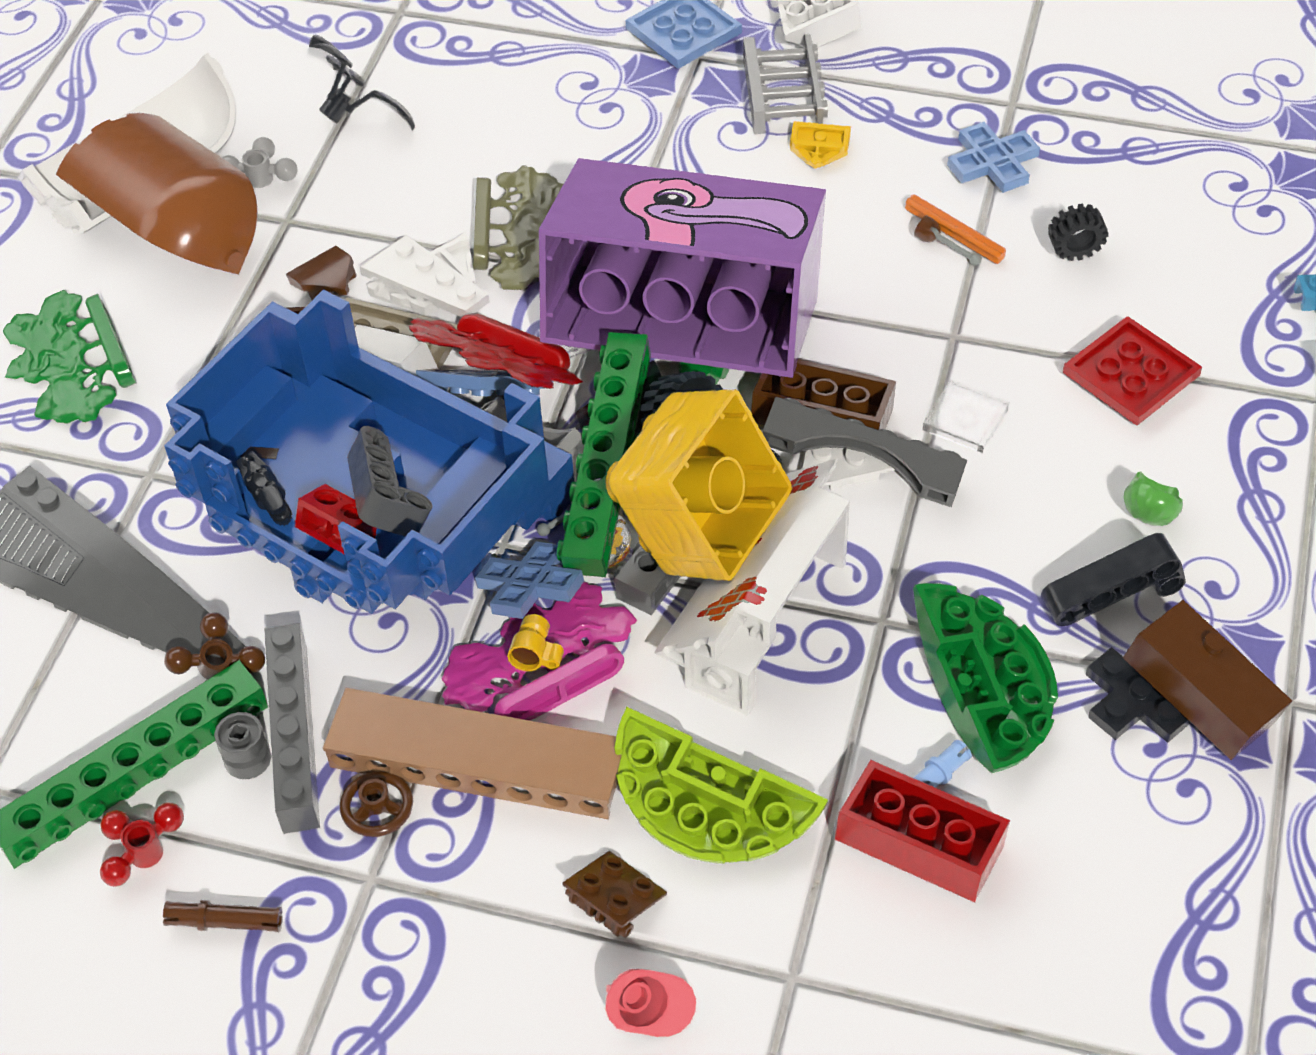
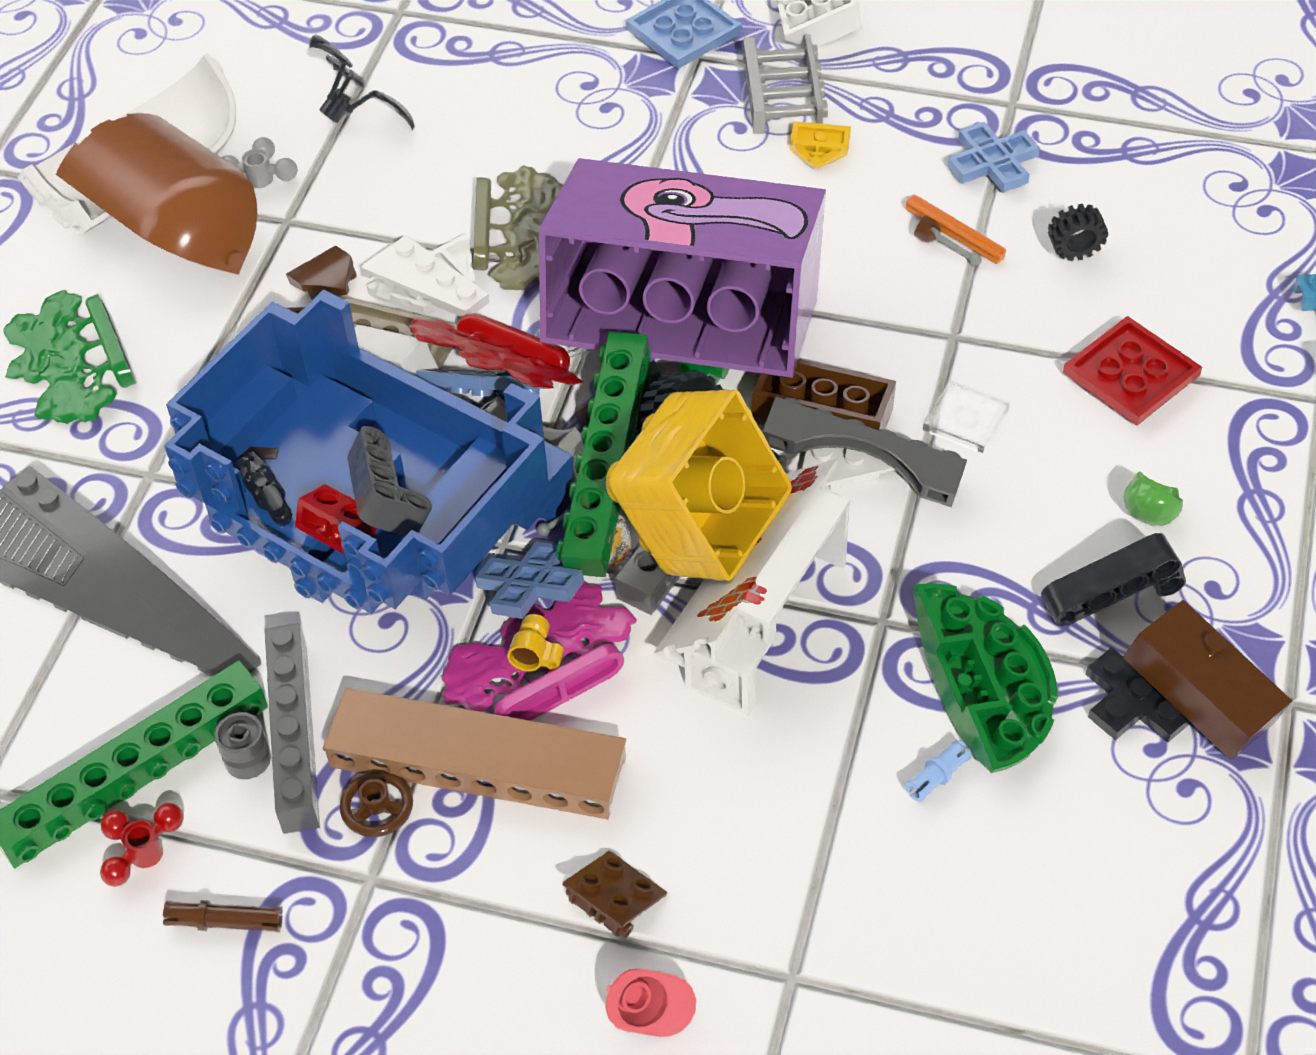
reddish brown piece [164,612,265,679] -> none
lime brick [615,707,828,864] -> none
red brick [835,760,1010,903] -> none

